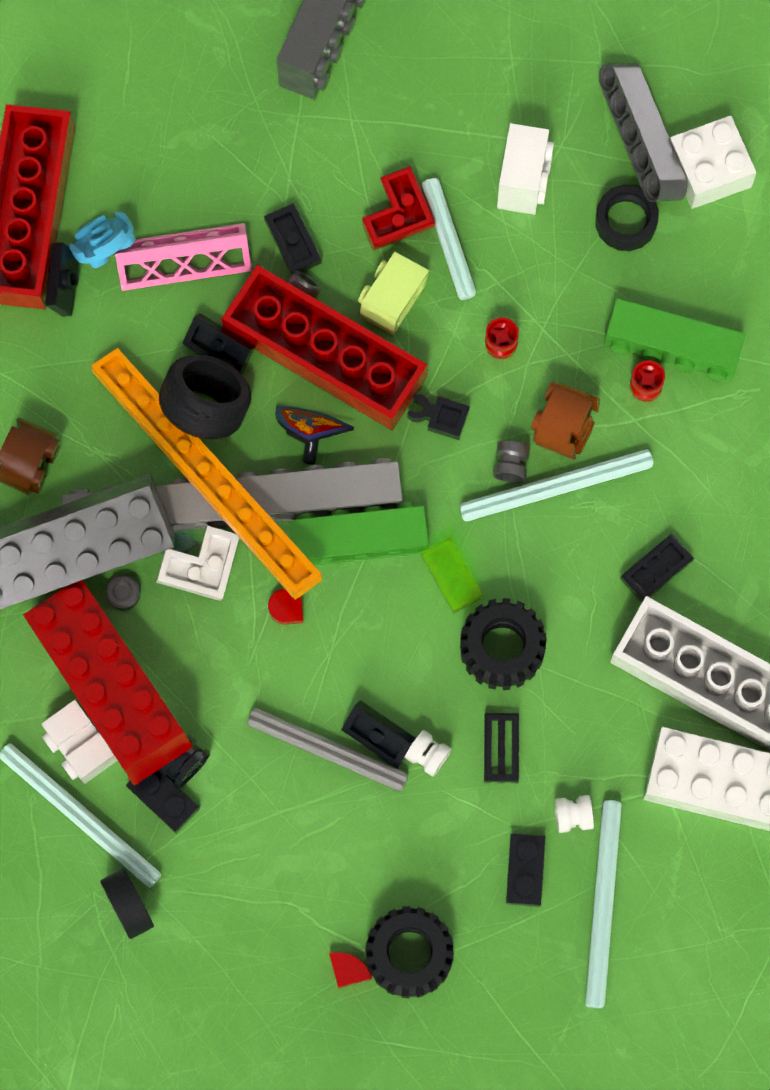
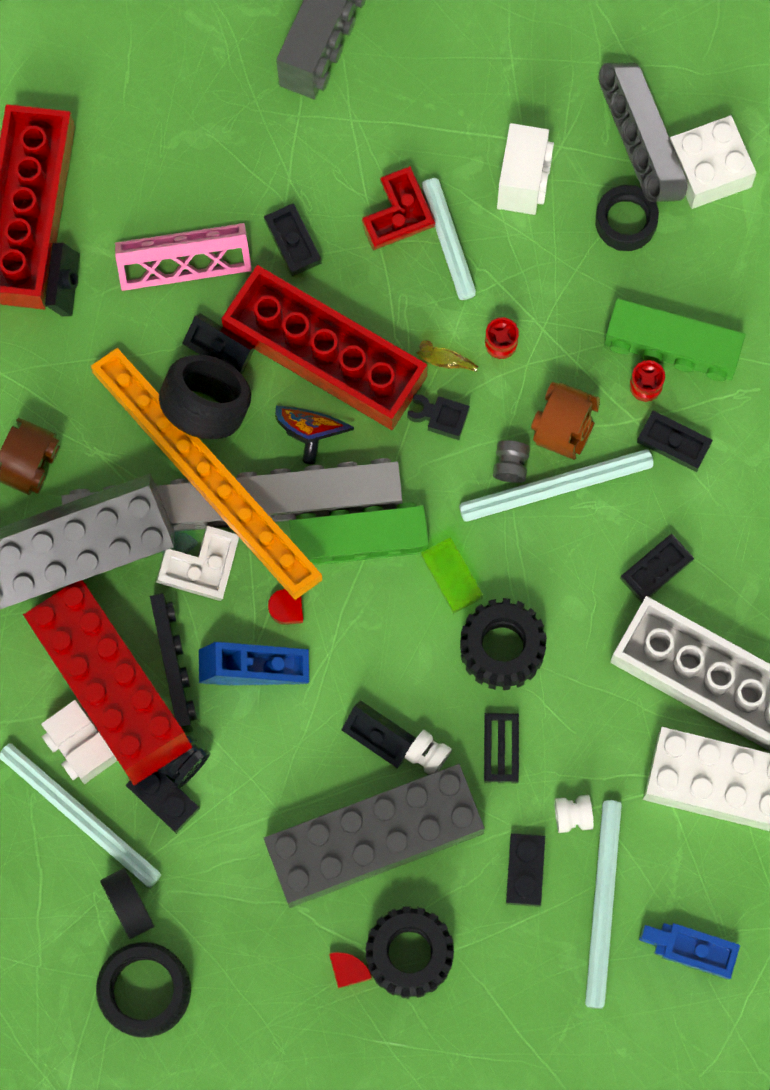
medium azure plate [69,212,136,268] -> none
flat silver tile [106,575,141,610] -> none
light grey axle [248,708,408,791] -> none
flat silver tile [287,271,321,299] -> none
yellowish green brick [358,252,429,336] -> none
none -> black tyre [96,942,191,1038]
none -> black plate [150,593,197,733]
none -> blue slope [199,642,309,686]
none -> dark grey brick [264,764,485,908]
none -> clear yellow bar [416,340,478,372]
none -> black plate [637,410,713,472]
none -> blue hinge [639,923,740,980]

